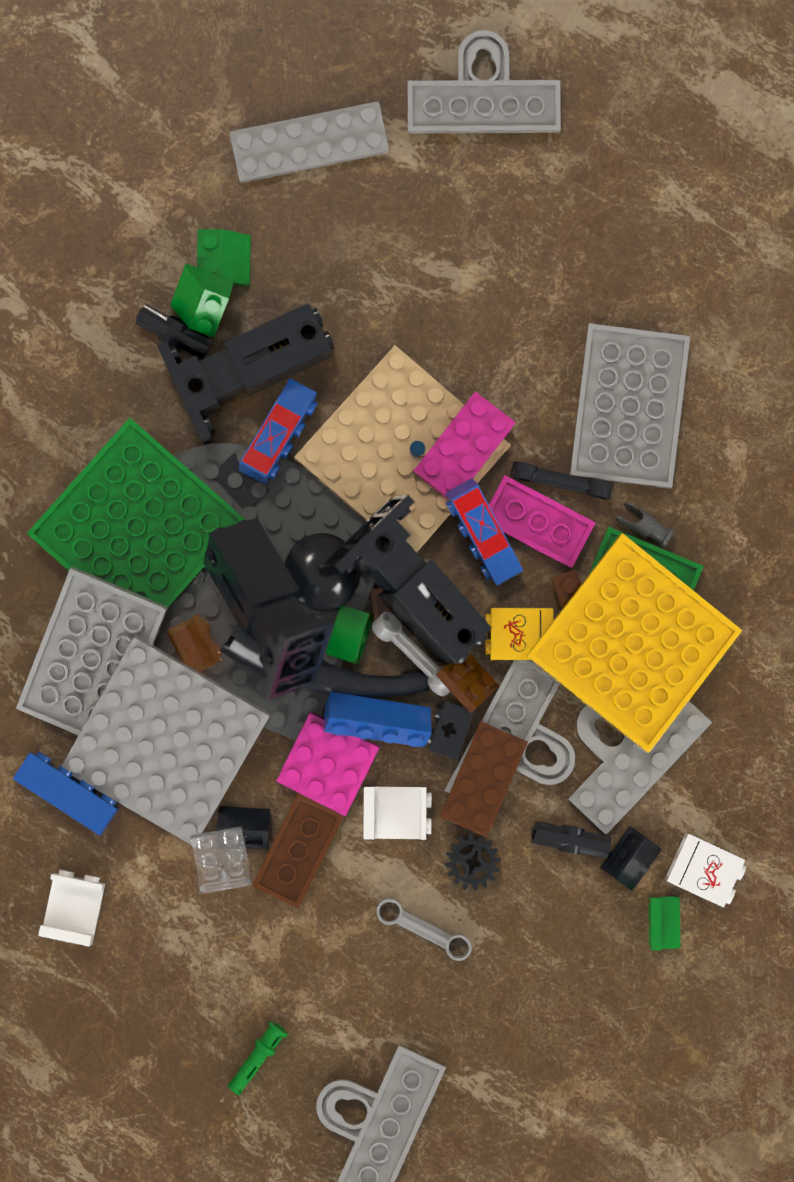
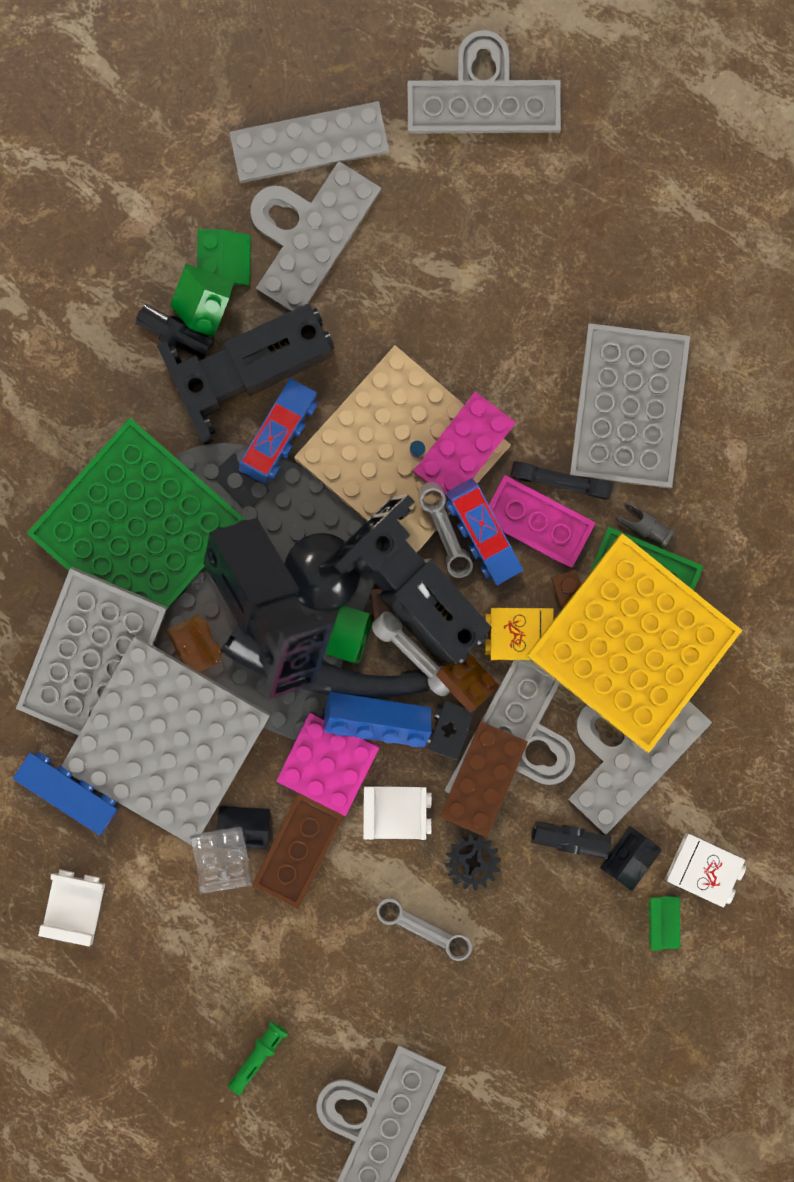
none -> light grey plate [250,161,382,311]
none -> light grey piece [418,482,473,578]

